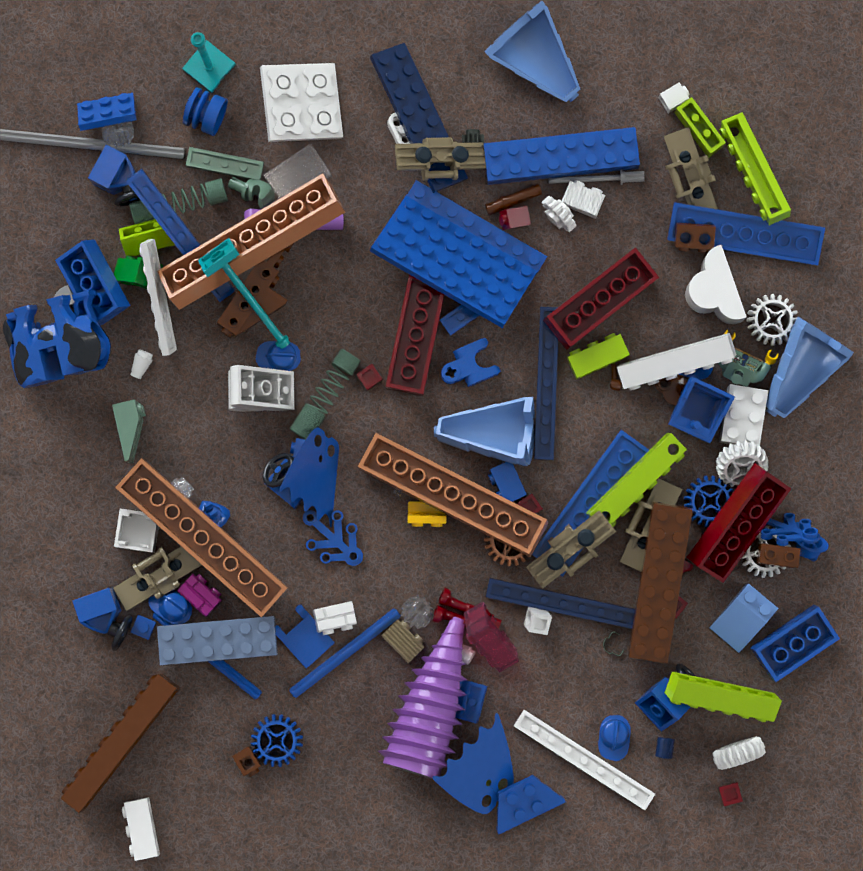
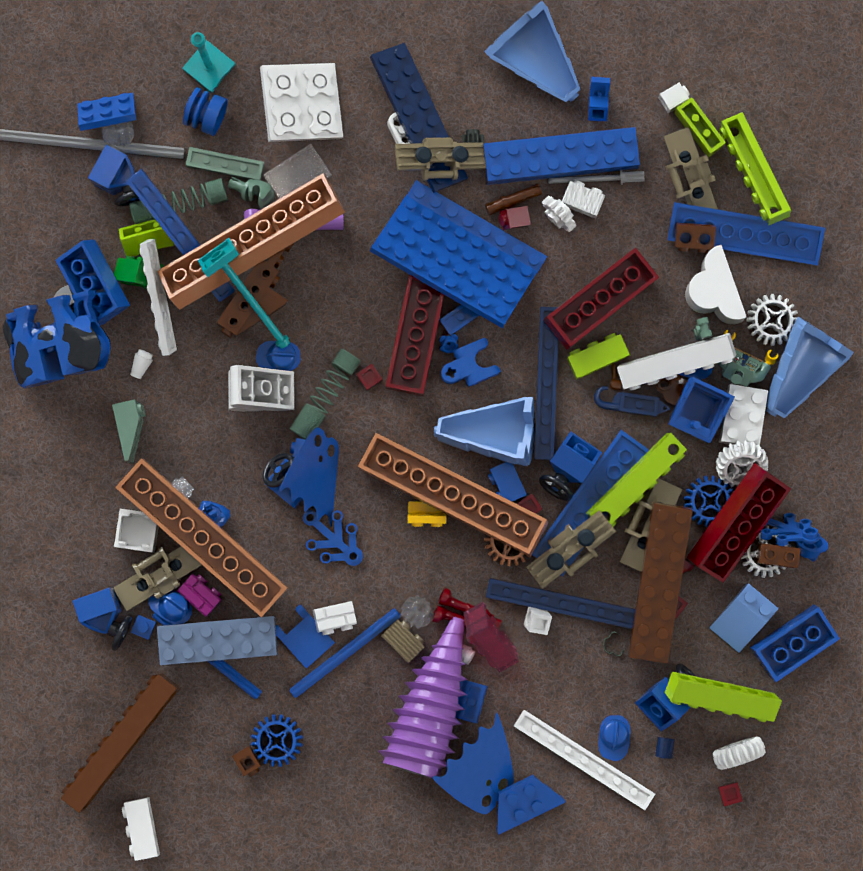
none -> blue plate [439,334,459,353]
none -> blue piece [539,431,602,501]
none -> blue brick [588,77,610,121]
none -> dark blue plate [594,386,670,417]
none -> sand green plate [693,317,712,341]

